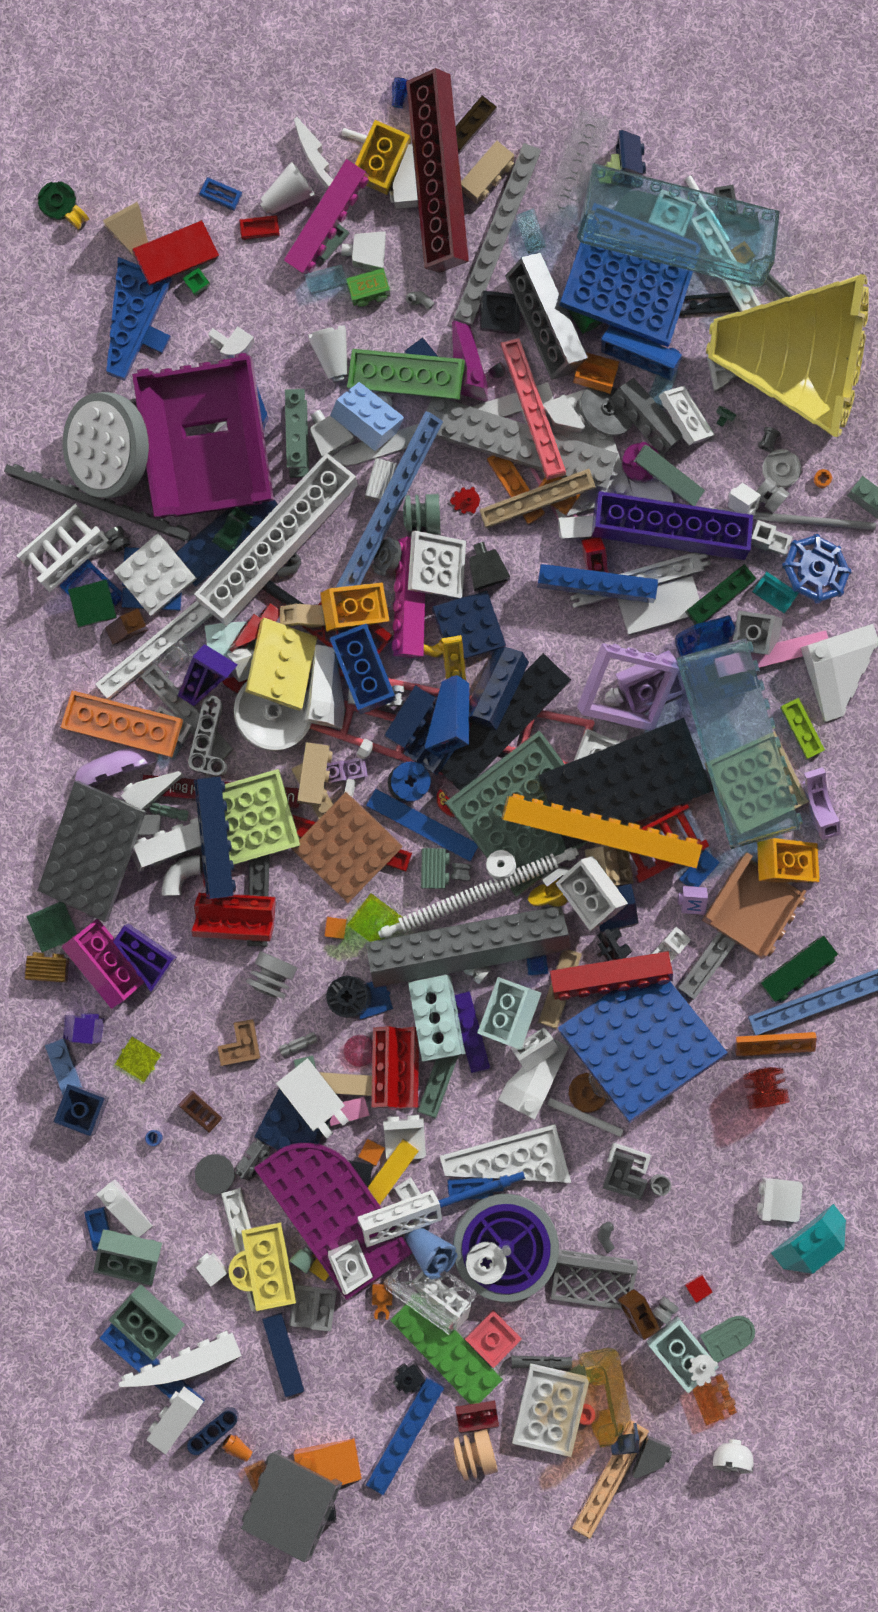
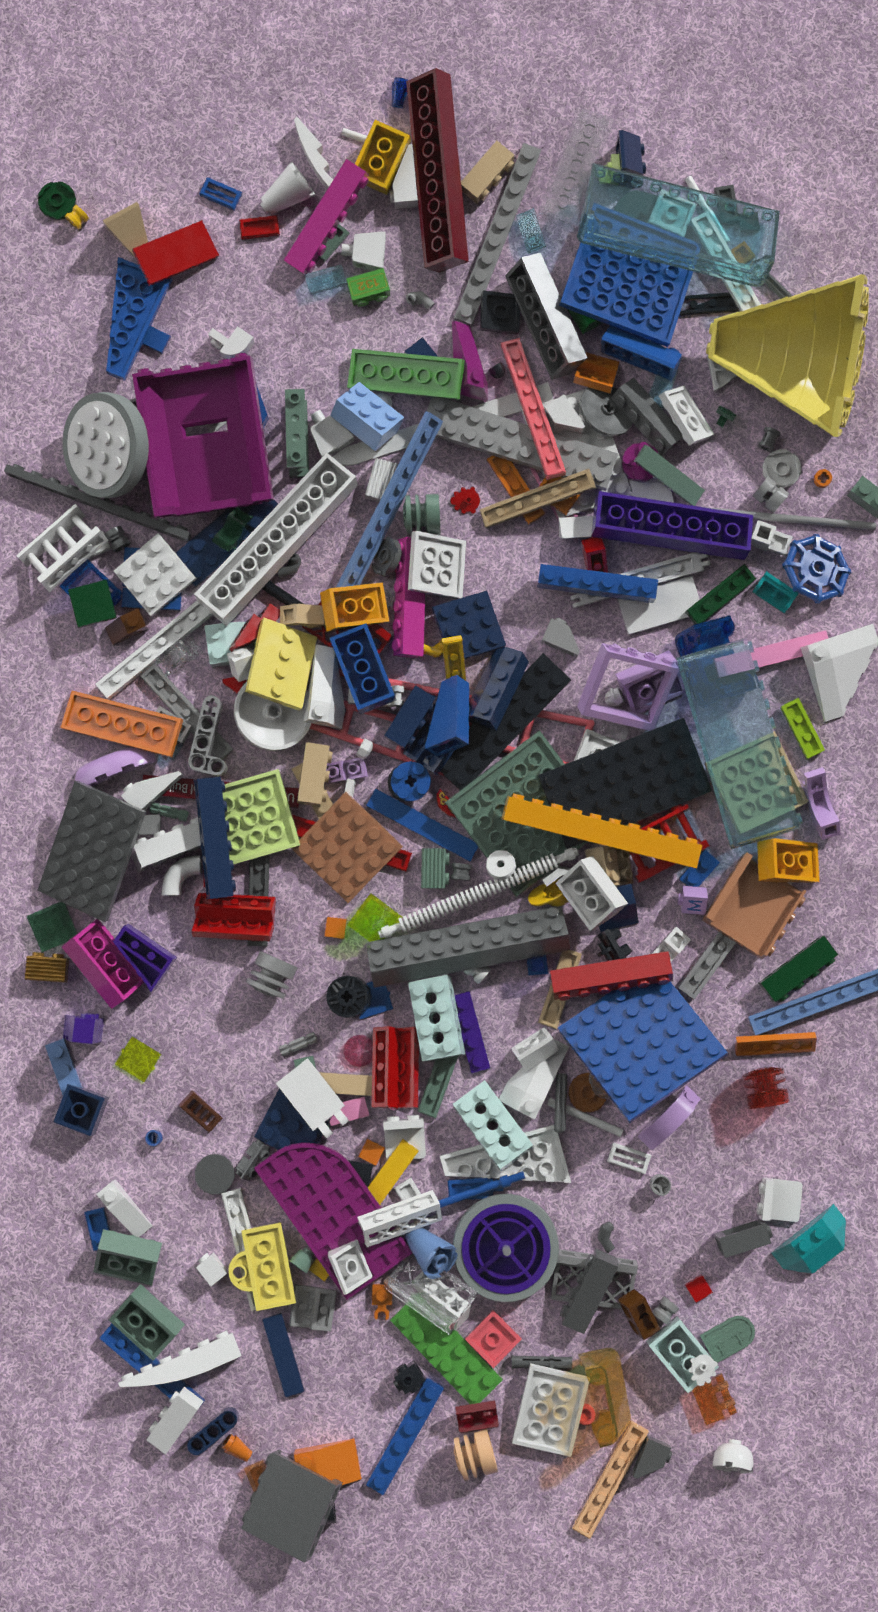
dark purple wedge [177,644,238,706] -> none
green plate [183,267,210,296] -> none
medium nougat plate [217,1019,261,1066] -> none
white cone [308,325,347,382] -> none
dark brown plate [456,95,497,153] -> none
white plate [466,1242,507,1284] -> none
pearl dark grey torso [469,542,510,591] -> none
light aqua brick [478,977,541,1049] -> none
dark grey plate [603,1151,647,1200] -> none
dark blue bracket [609,1423,639,1455] -> none
white brick [728,483,761,515] -> none
light grey slope [731,611,783,655] -> none
none -> light aqua brick [453,1080,533,1172]
none -> light grey slope [541,618,580,658]
none -> dark grey axle [554,1073,567,1133]
none -> dark grey brick [560,1248,618,1334]
none -> lavender arch [637,1085,701,1151]
none -> dark grey window [714,1219,773,1258]

